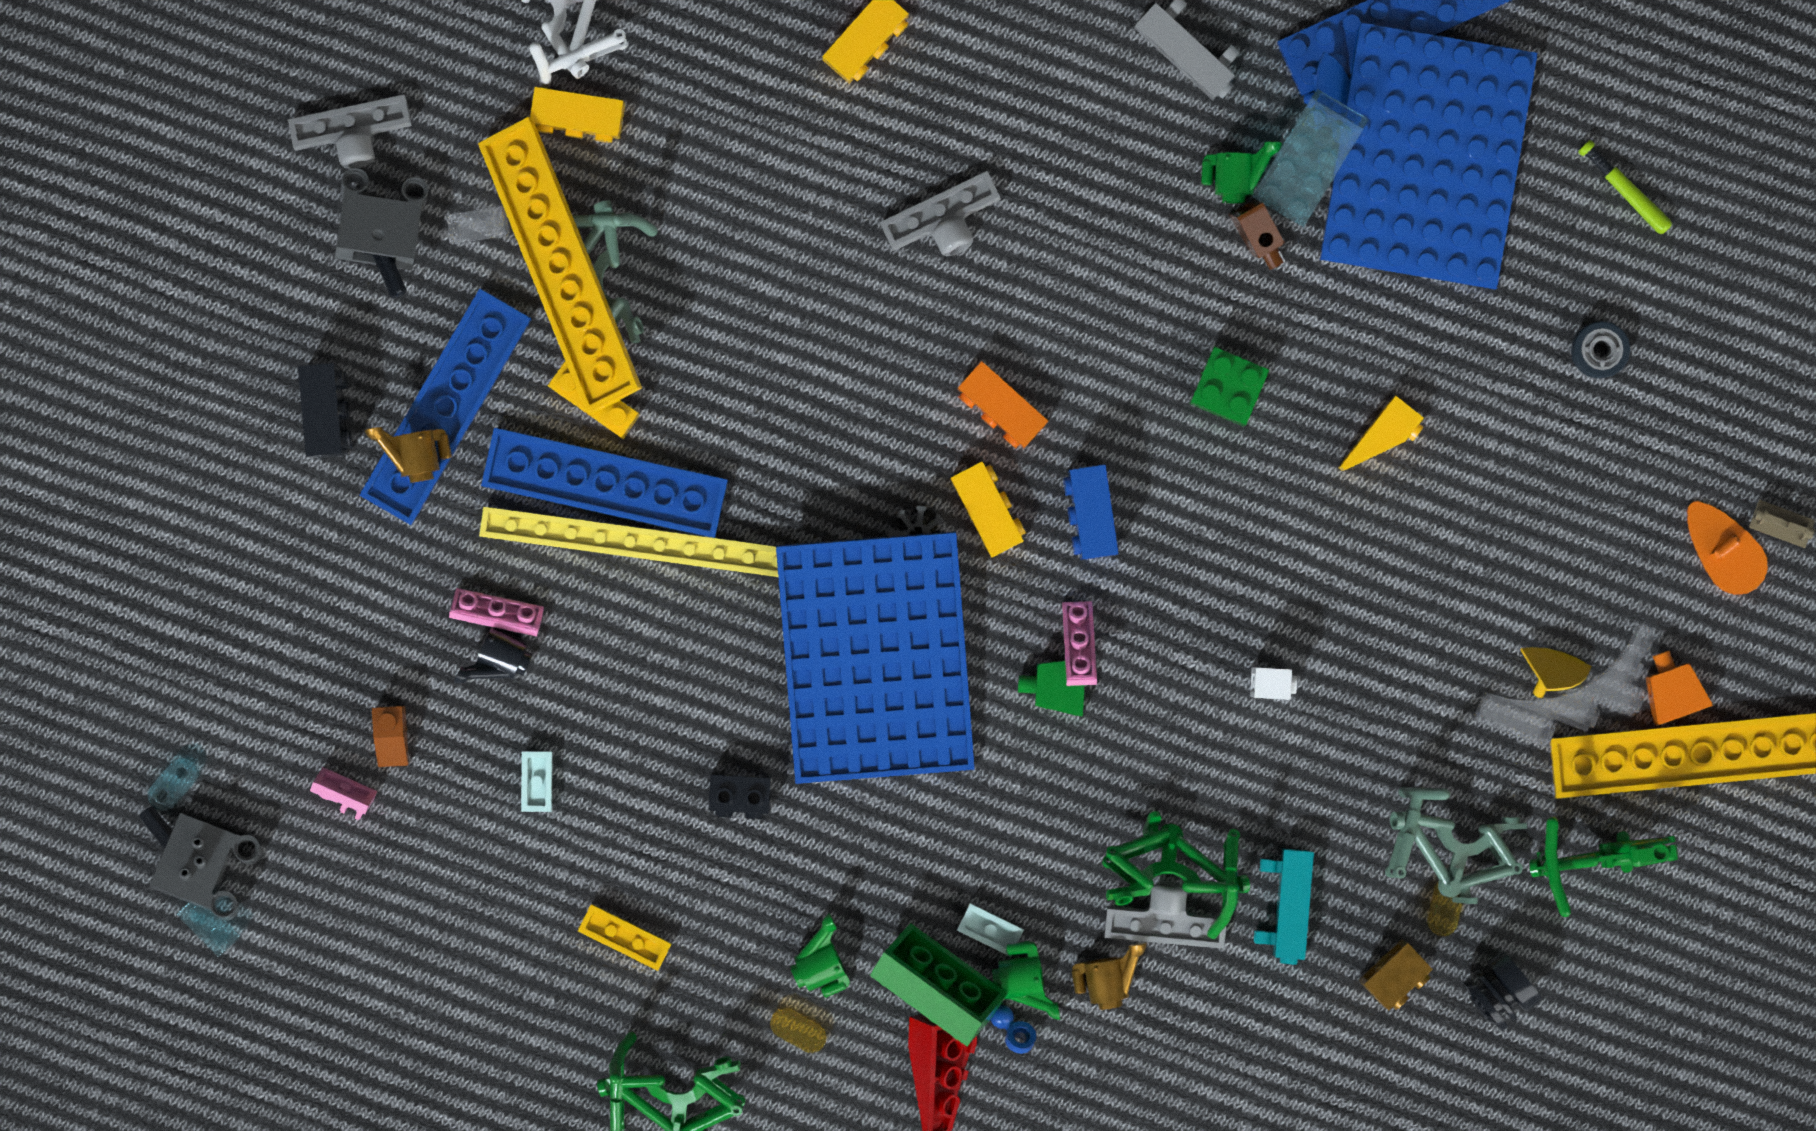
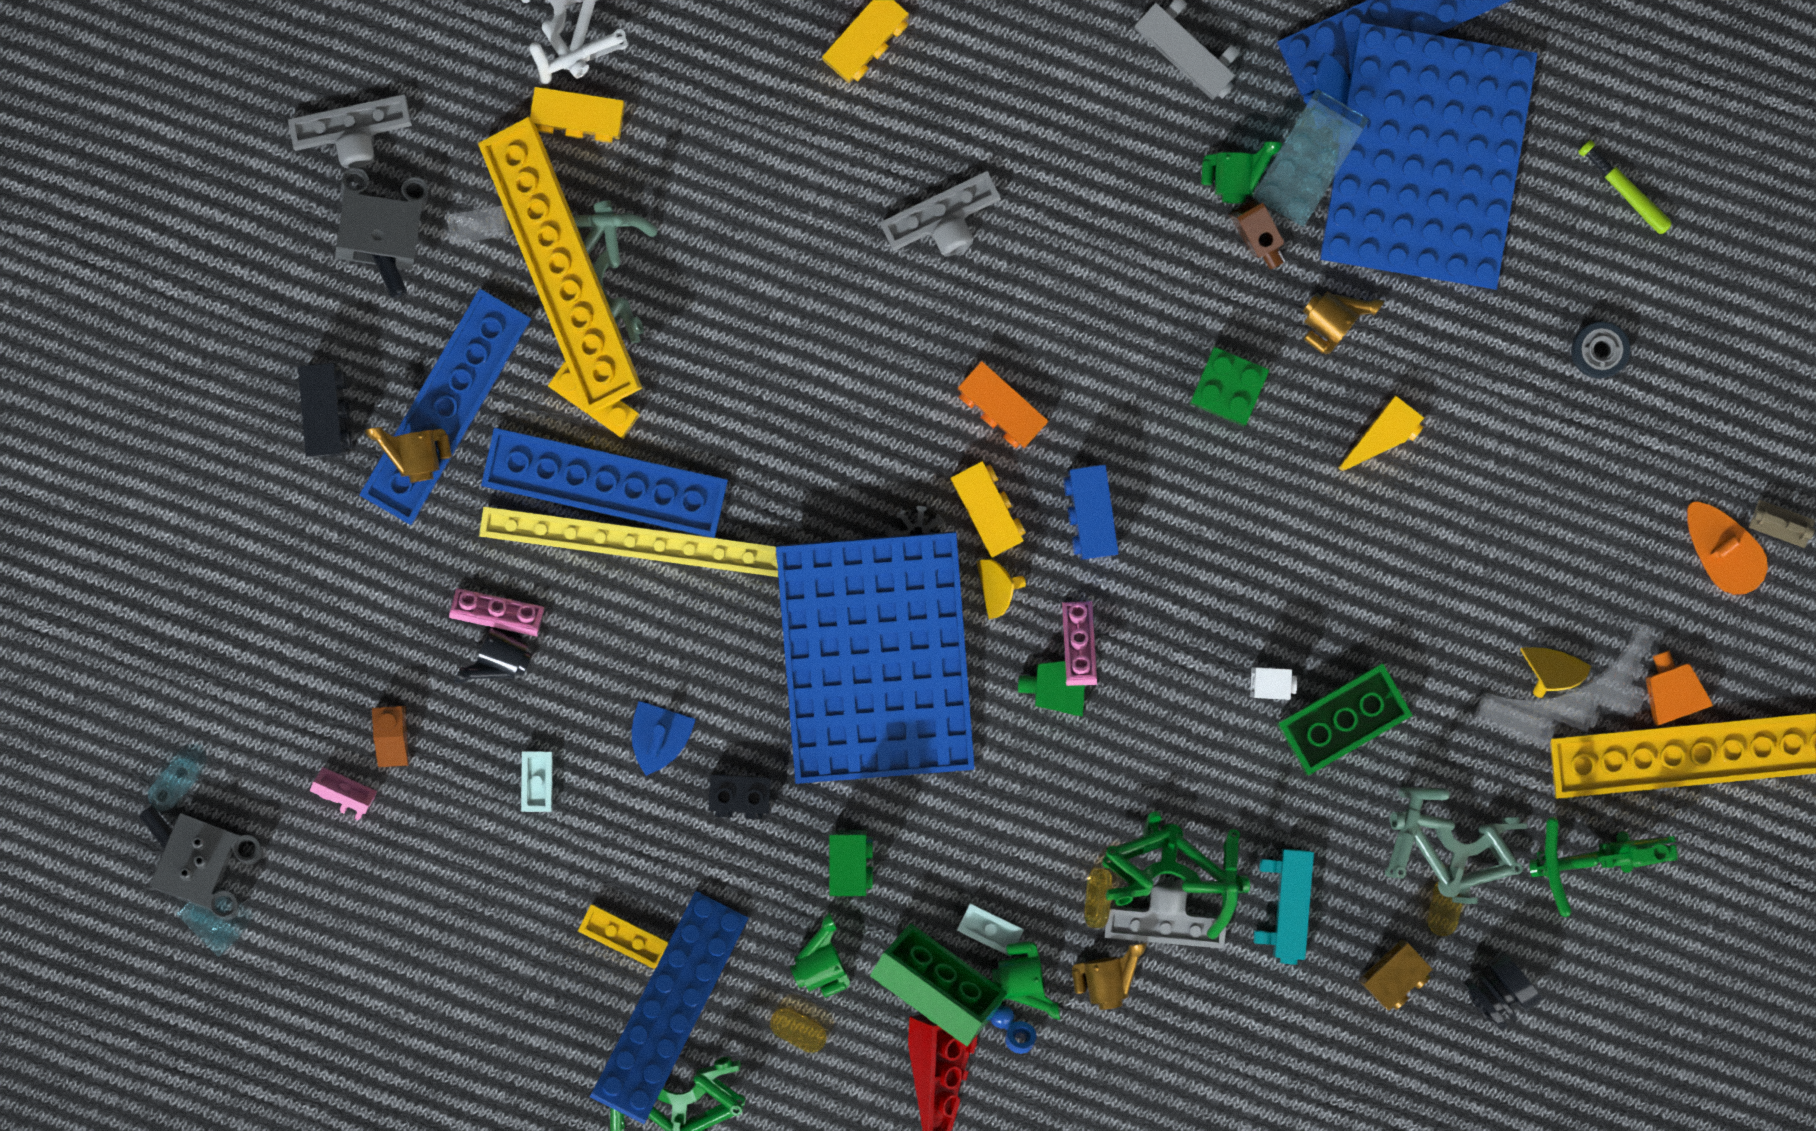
none -> blue plate [590,891,748,1124]
none -> blue shield [631,701,696,775]
none -> green brick [829,830,873,896]
none -> yellow shield [976,559,1026,619]
none -> clear yellow tile [1084,868,1112,928]
none -> green brick [1276,663,1413,776]
none -> pearl gold piece [1302,291,1385,354]

